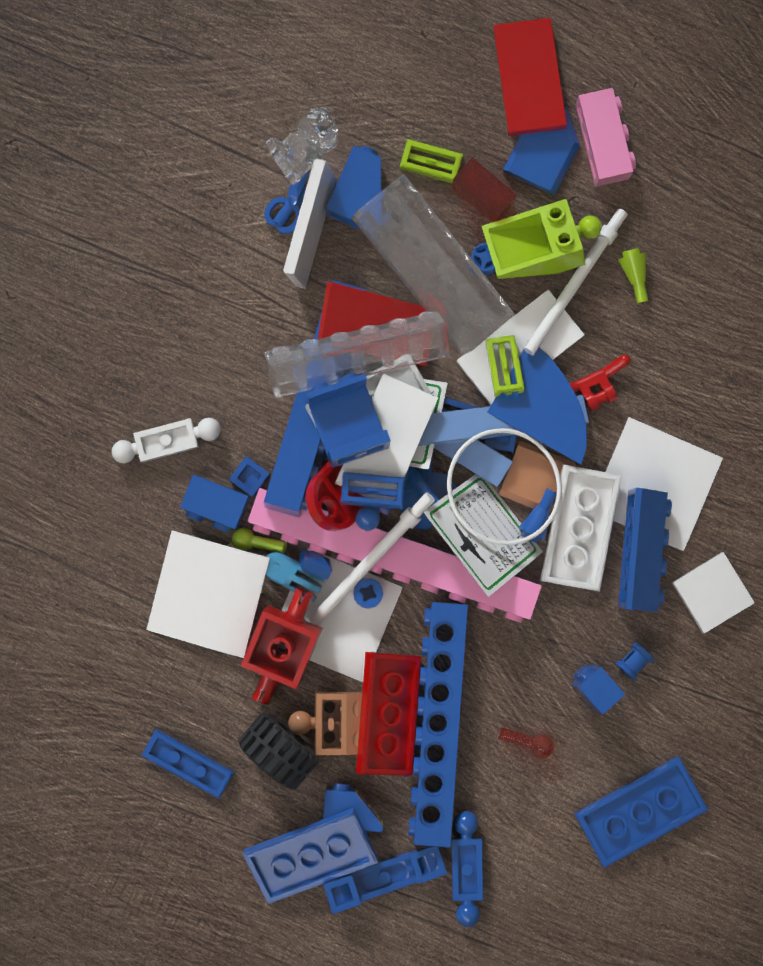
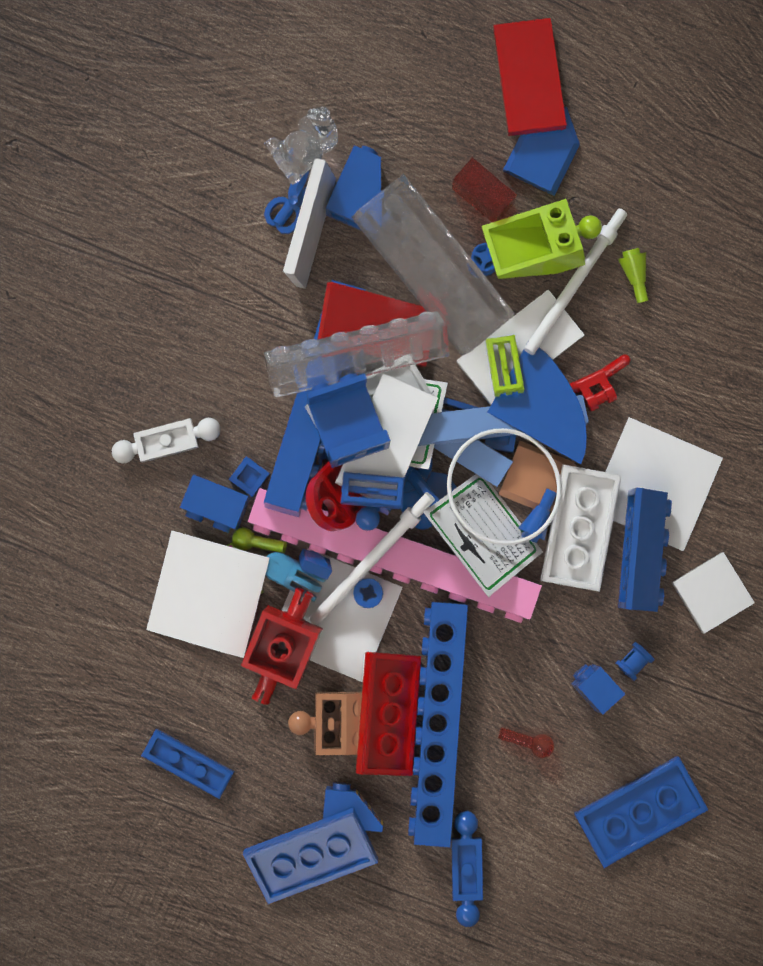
black tyre [238,712,320,790] -> none
blue slope [323,846,447,914] -> none
lime tile [400,139,463,184] -> none
bright pink brick [575,88,636,187] -> none

